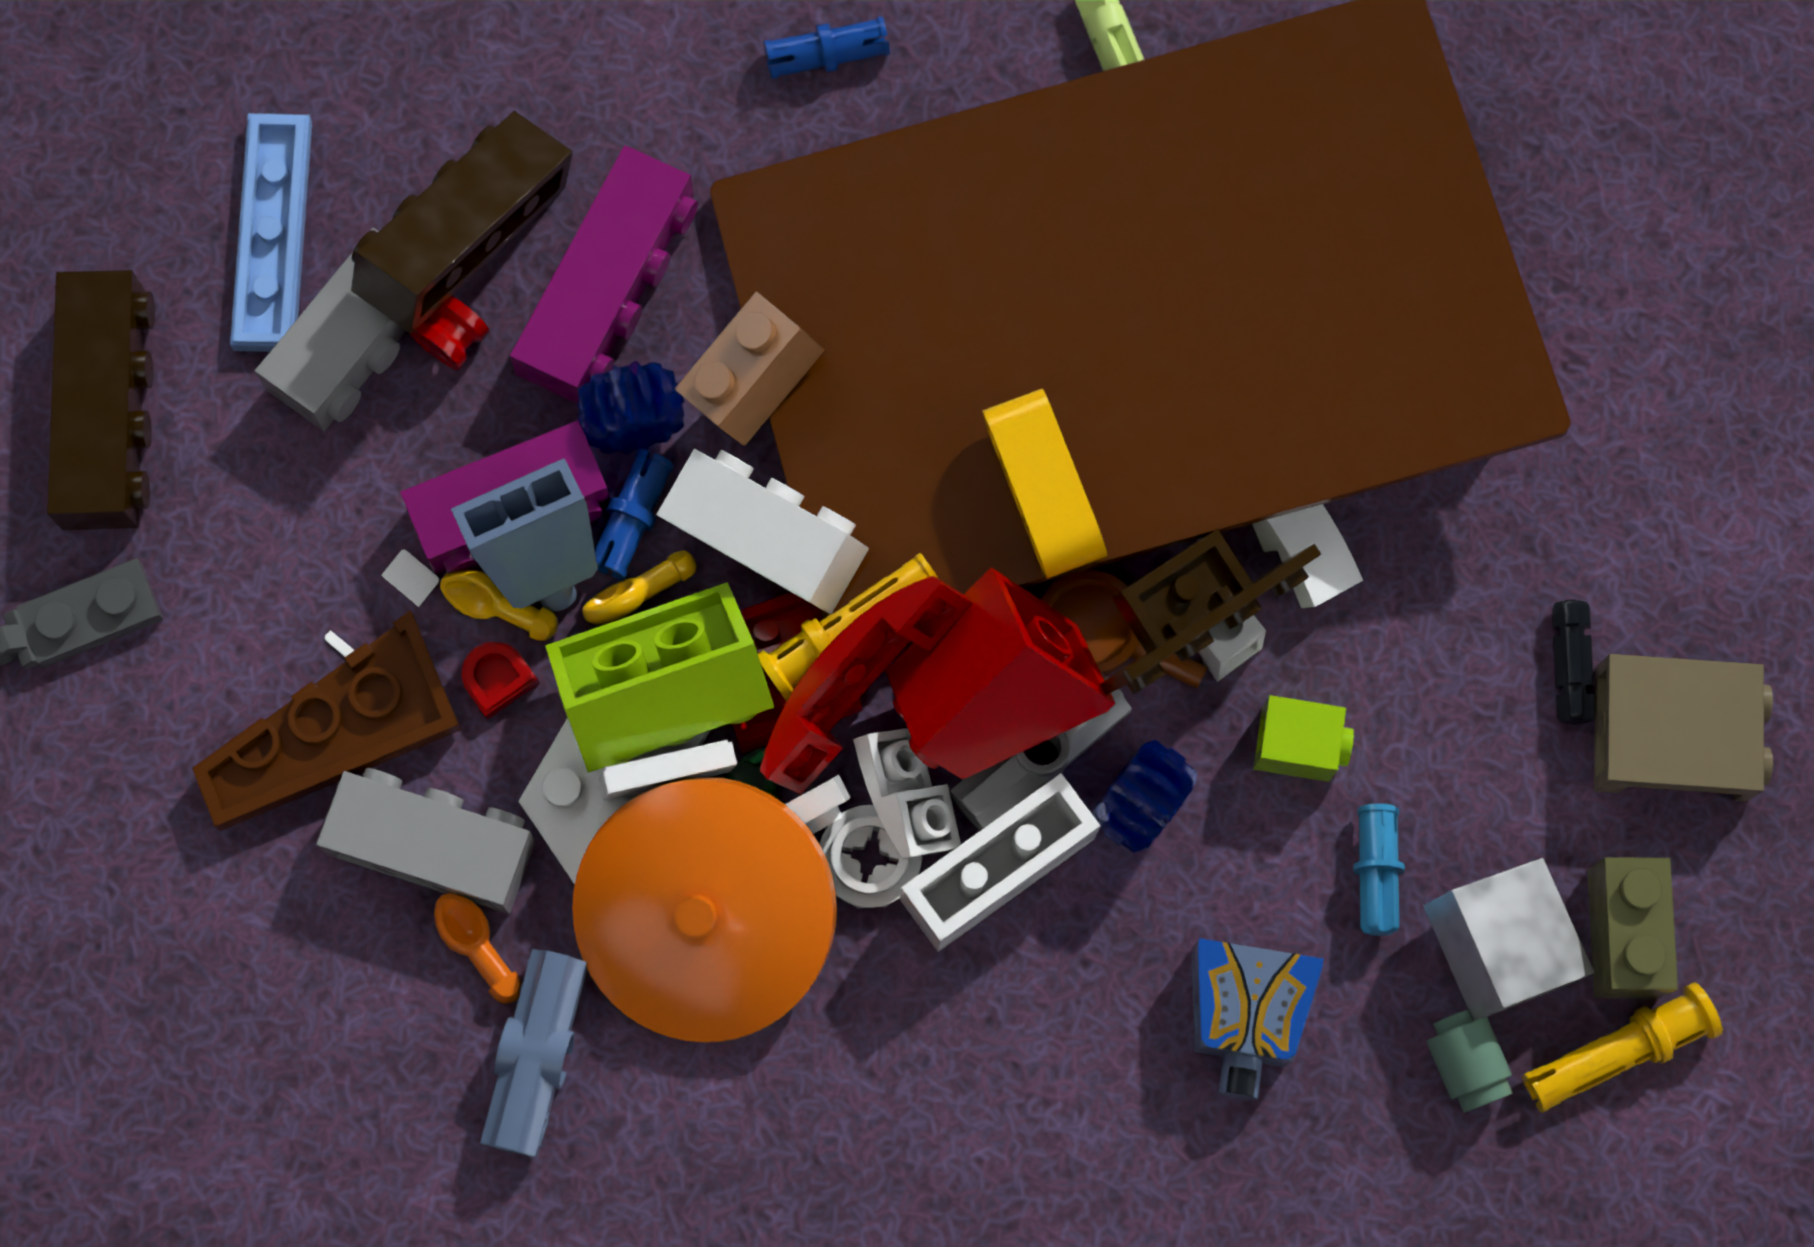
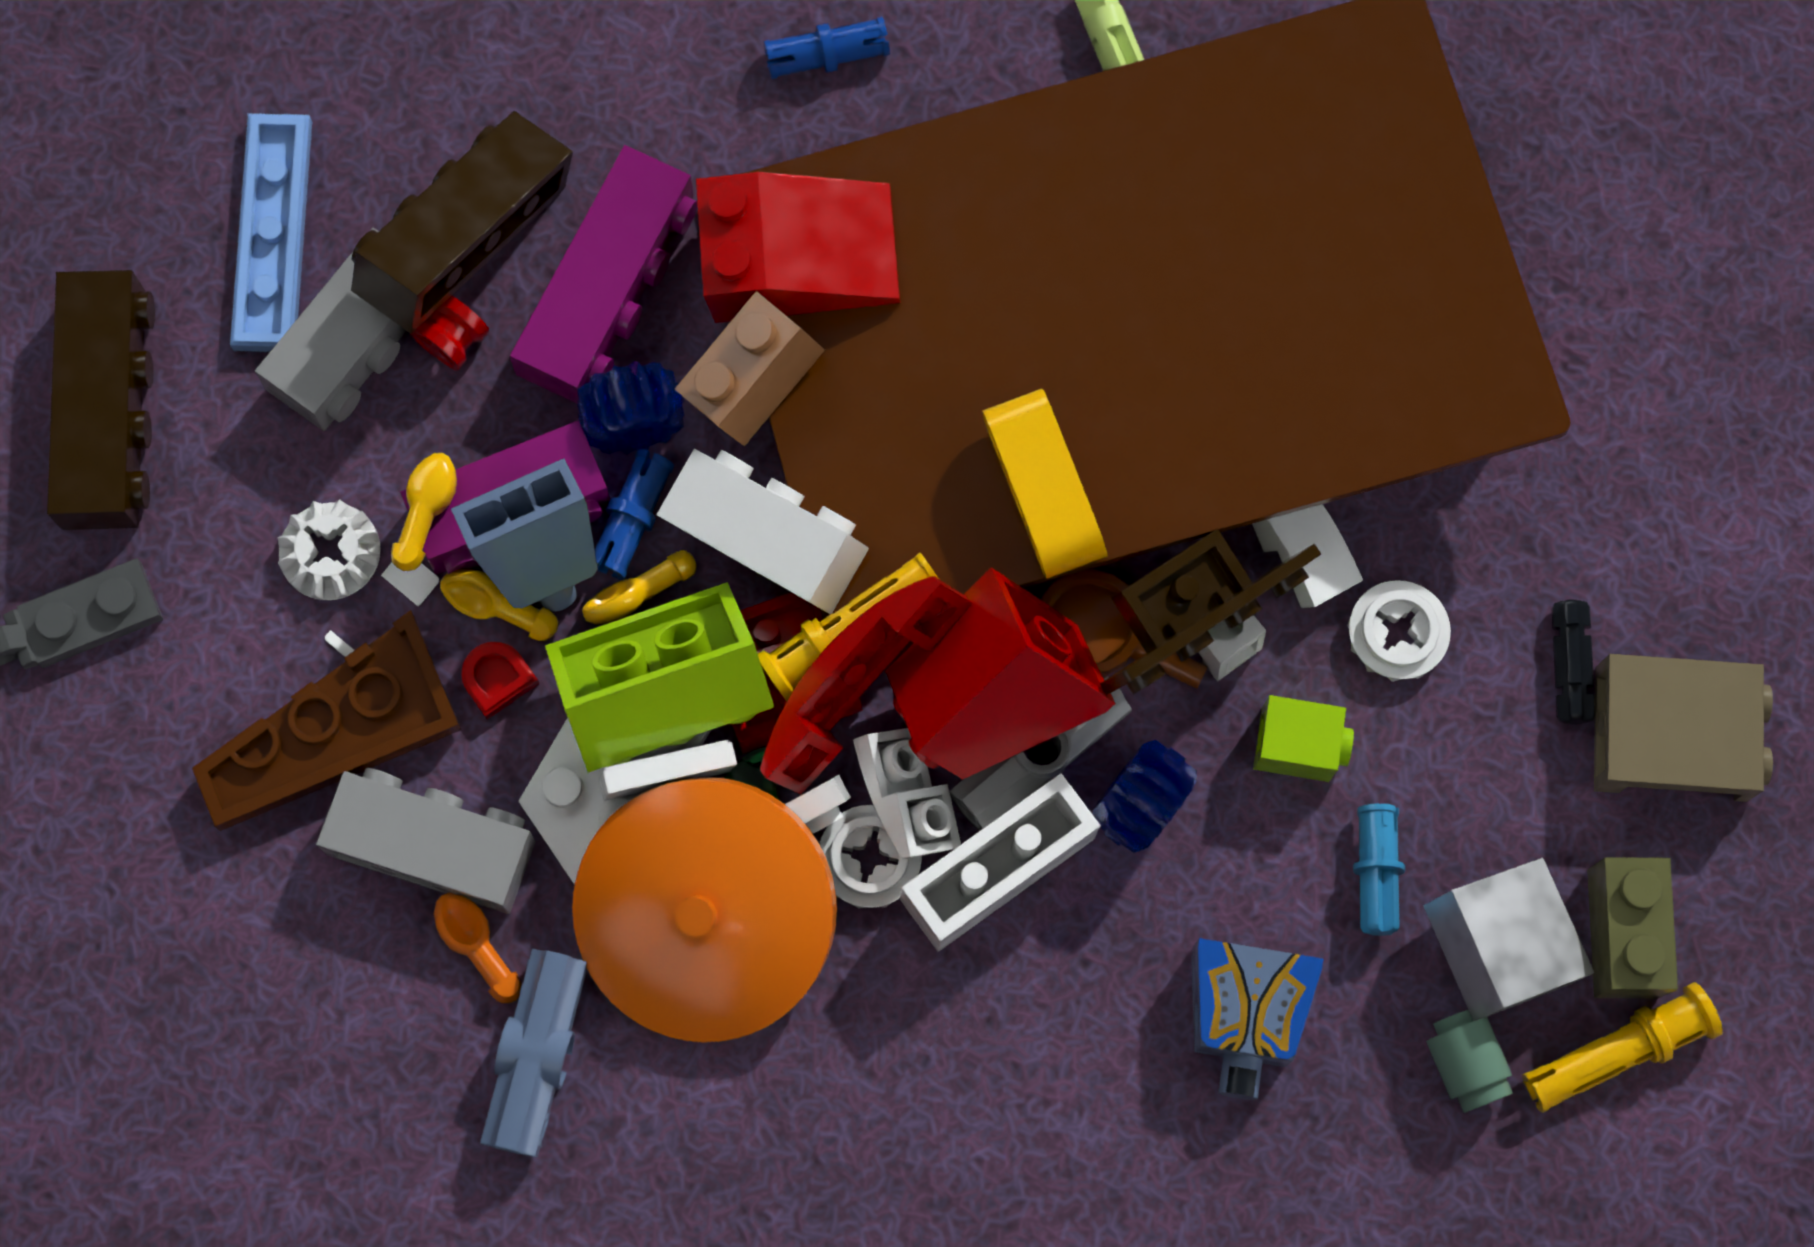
none -> white gear [278,500,380,600]
none -> yellow piece [391,453,457,571]
none -> red slope [696,172,900,323]
none -> white gear [1347,580,1451,682]

